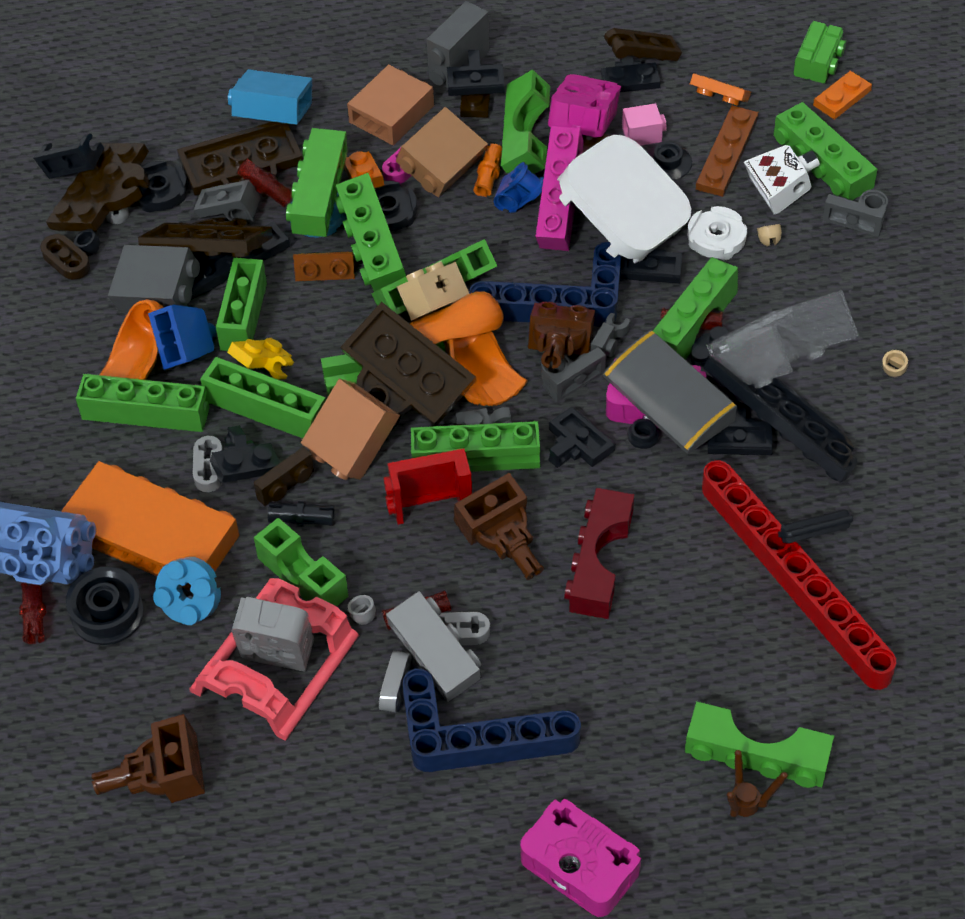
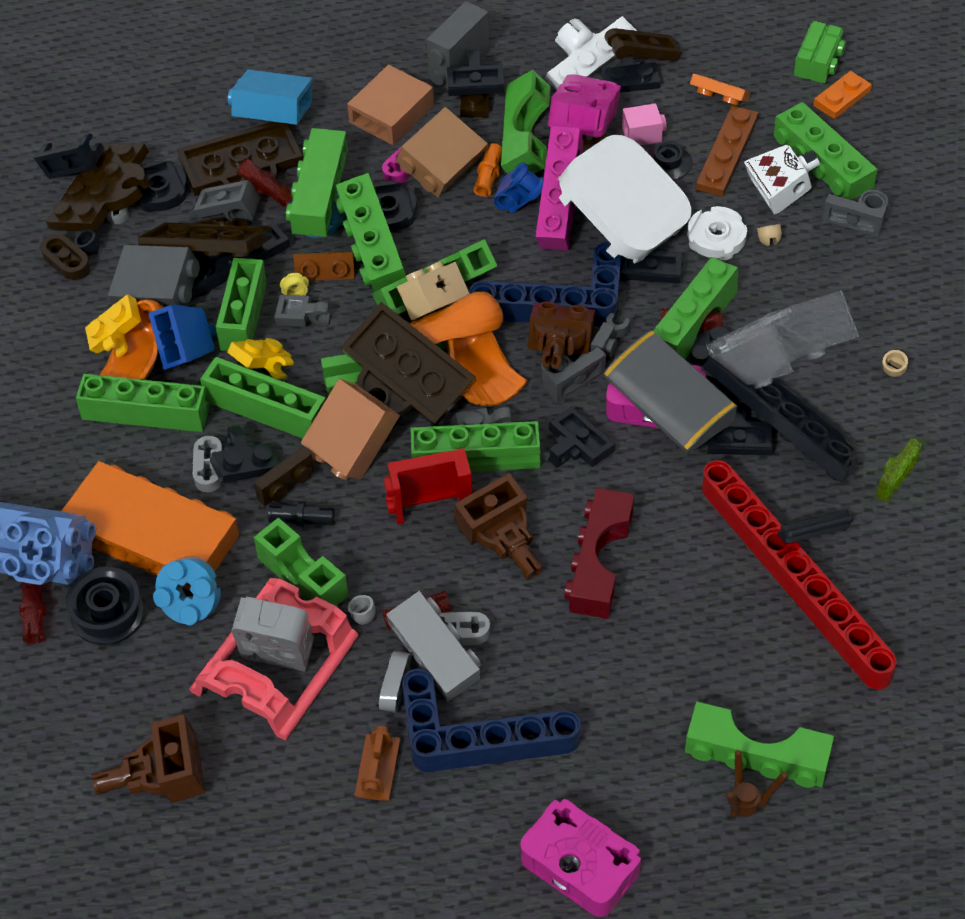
orange plate [344,151,384,188] -> none
black plate [627,419,659,449] -> none
none -> yellow plate [85,294,141,357]
none -> dark grey plate [274,295,331,327]
none -> light yellow plate [280,273,309,296]
none -> dark orange hinge [354,726,401,801]
none -> white plate [545,16,637,90]
none -> clear neon green plate [876,437,922,502]

